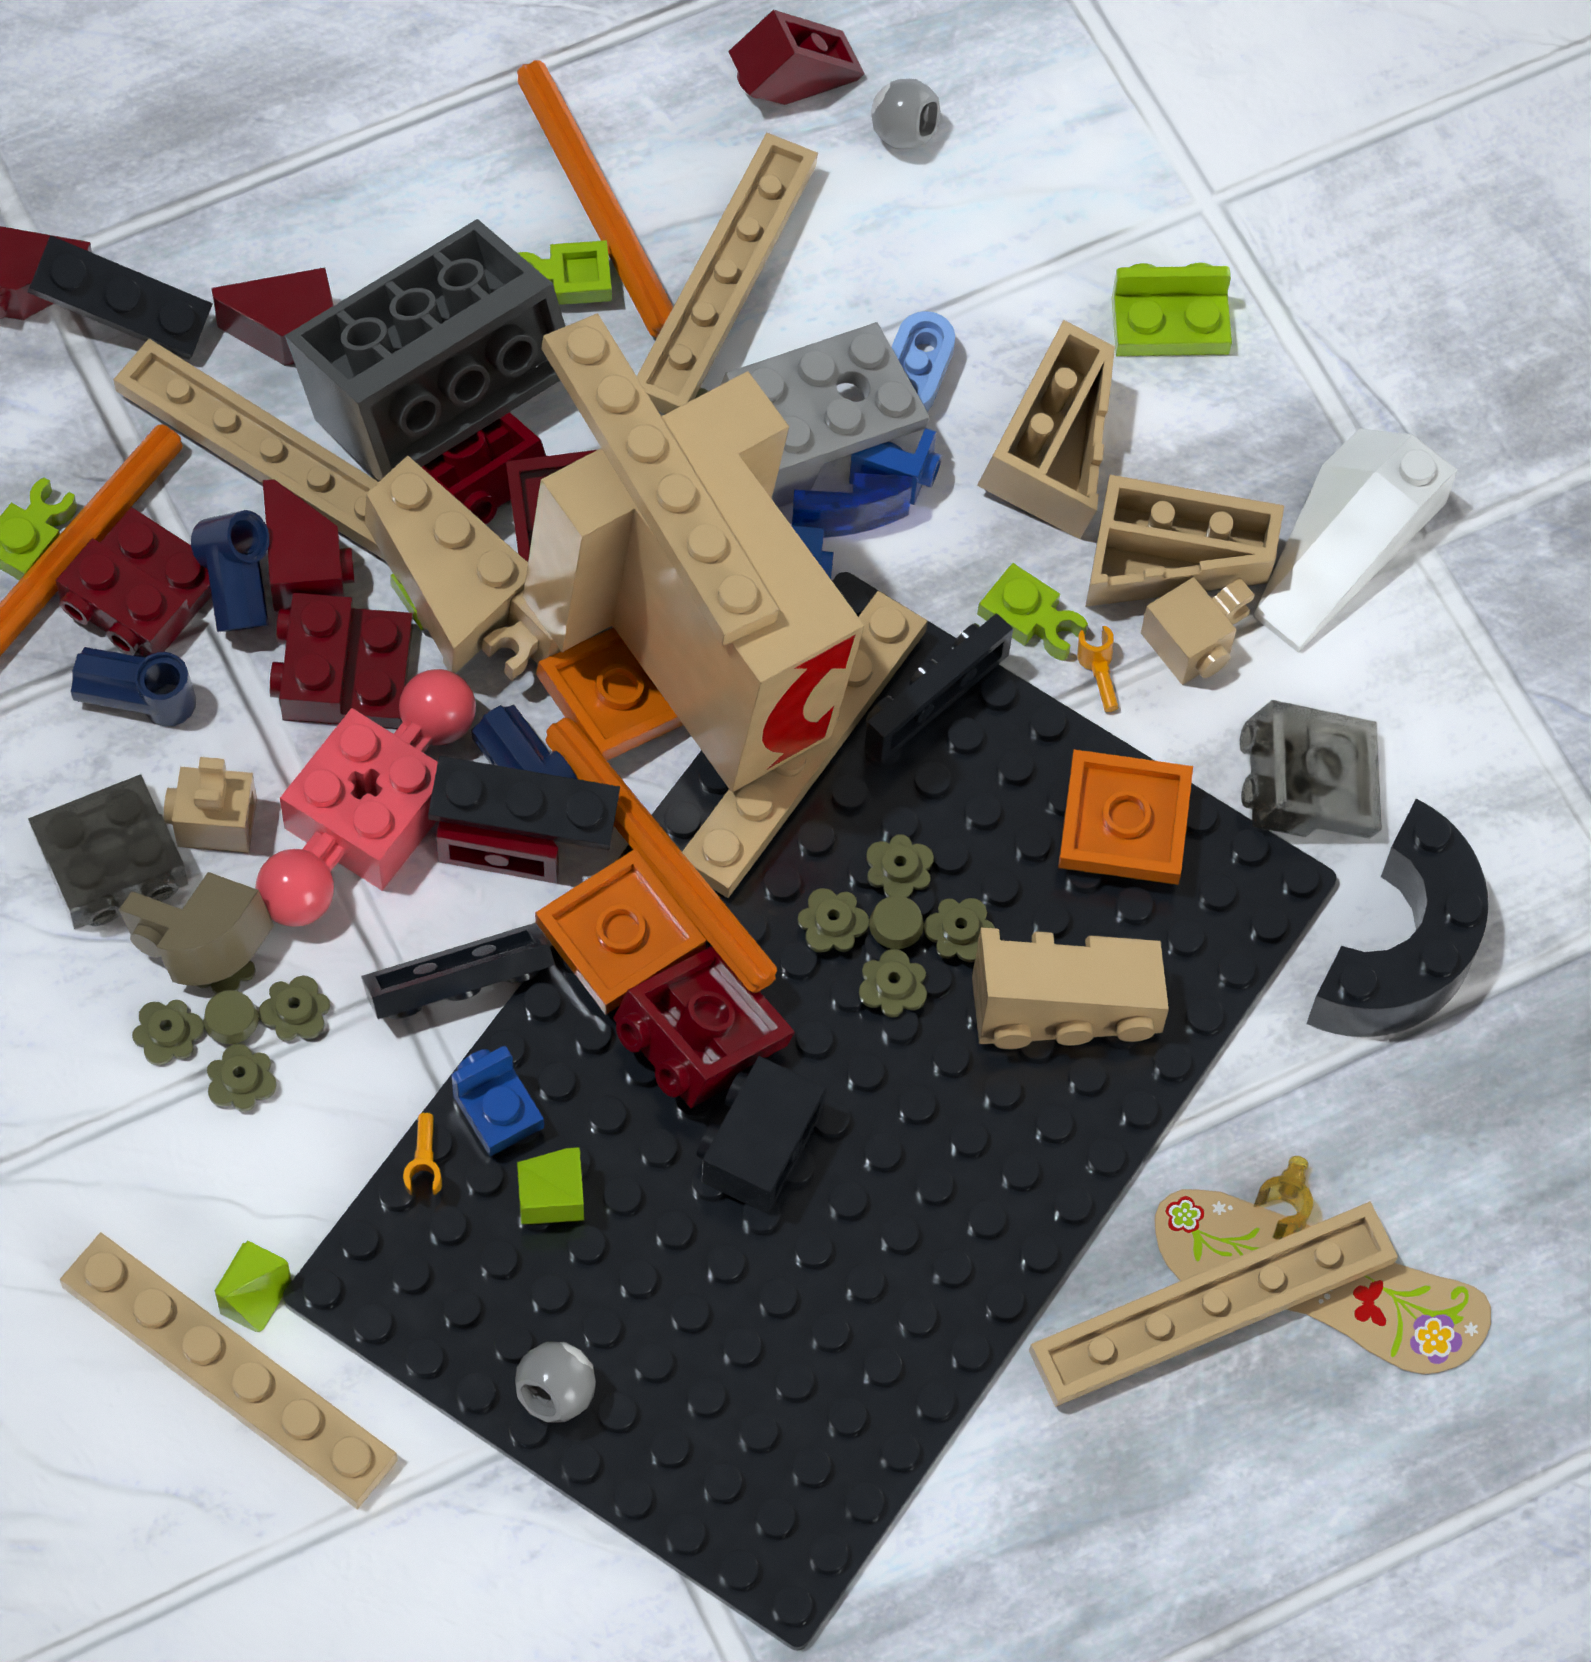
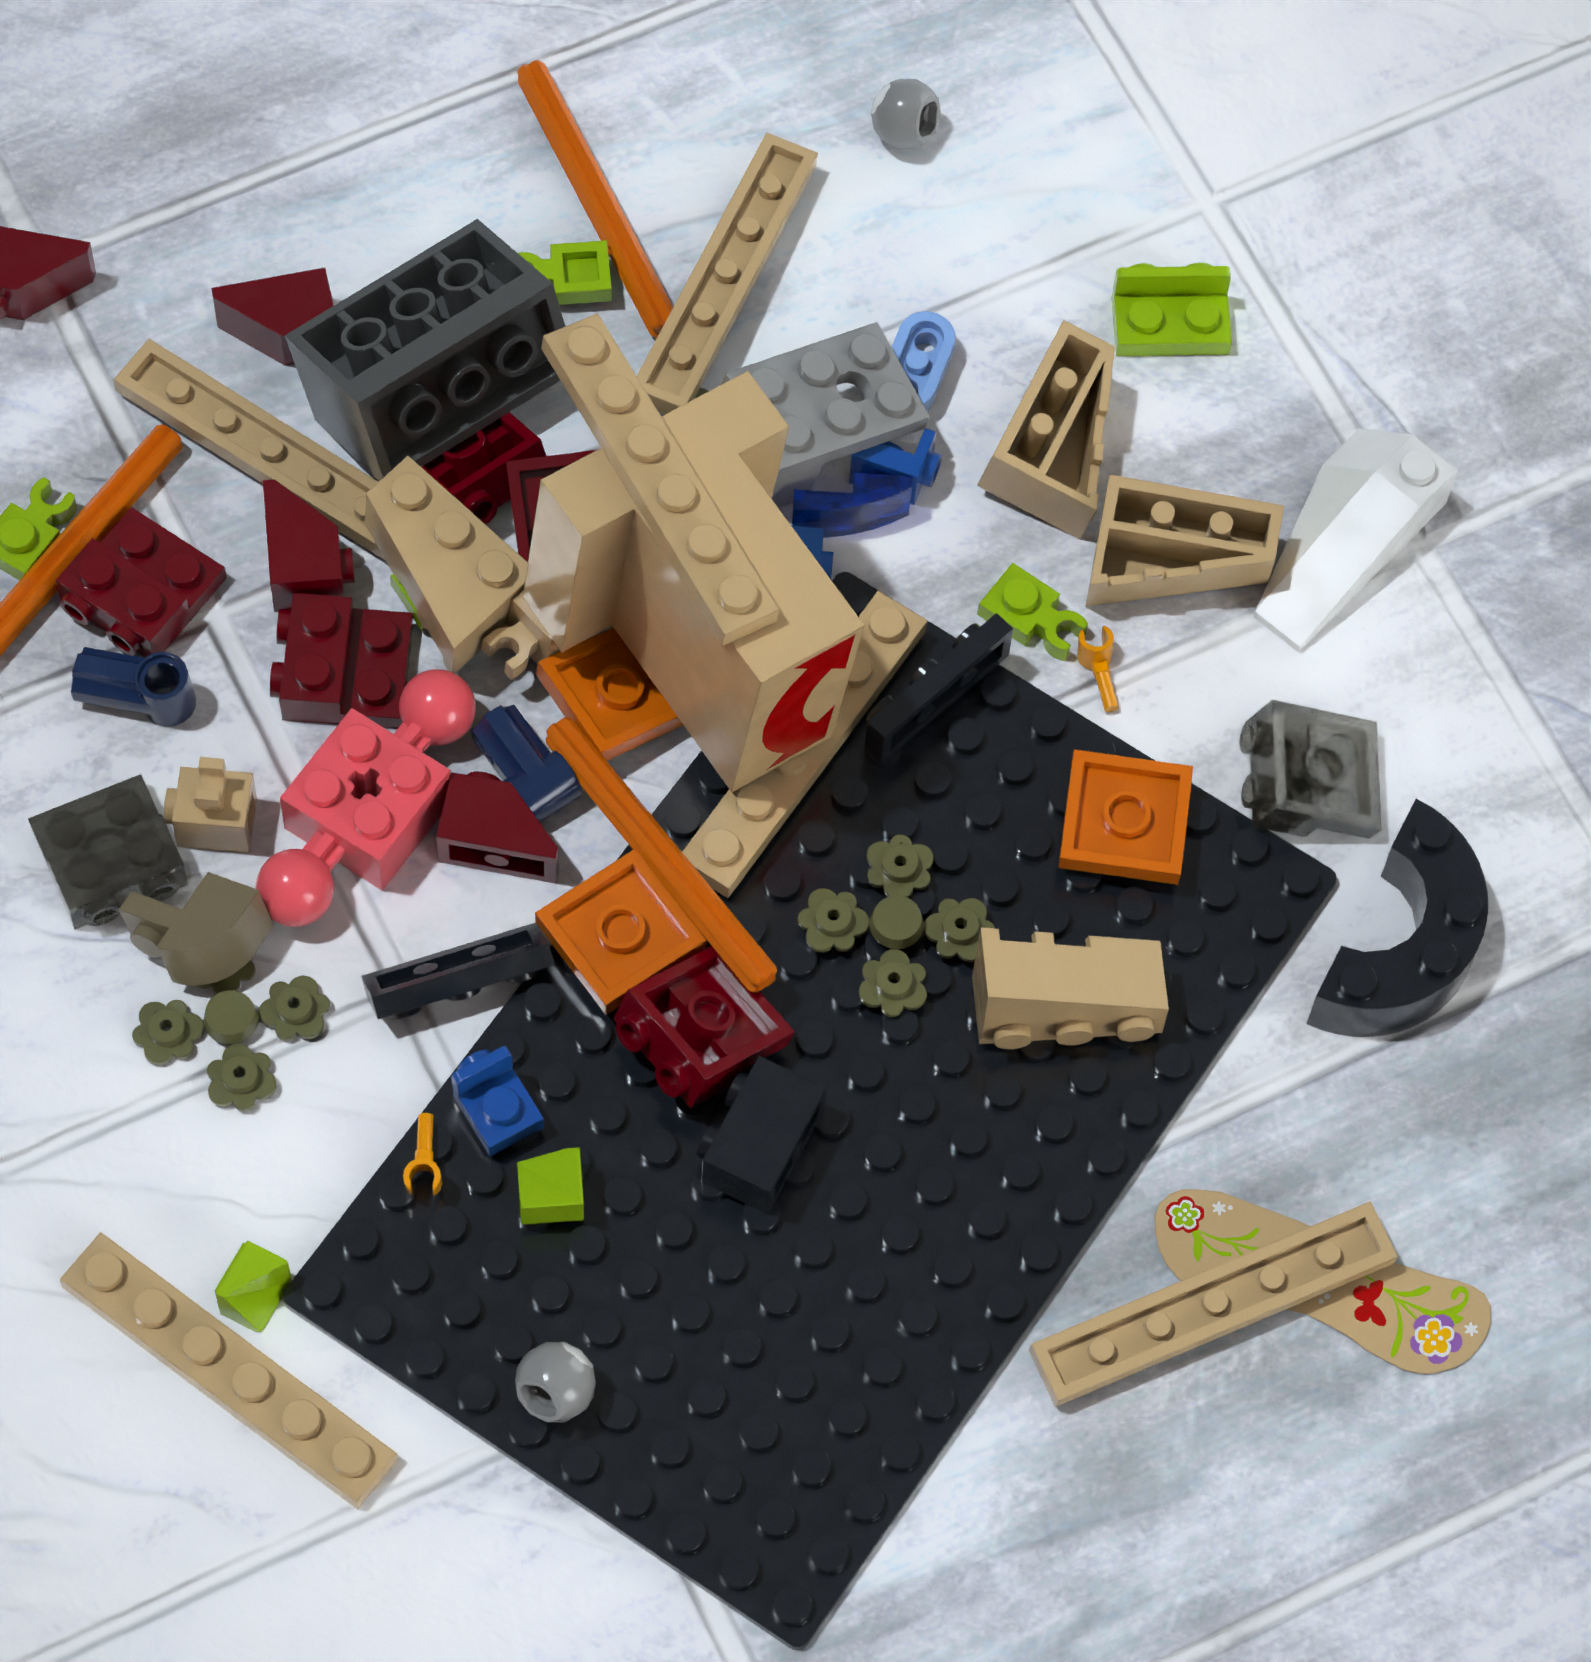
black plate [27,235,213,360] -> none
dark blue piece [191,510,269,632] -> none
black plate [428,756,620,850] -> none
dark red slope [728,9,865,105] -> none
tan brick [1141,577,1254,685] -> none
clear yellow piece [1254,1156,1313,1240] -> none

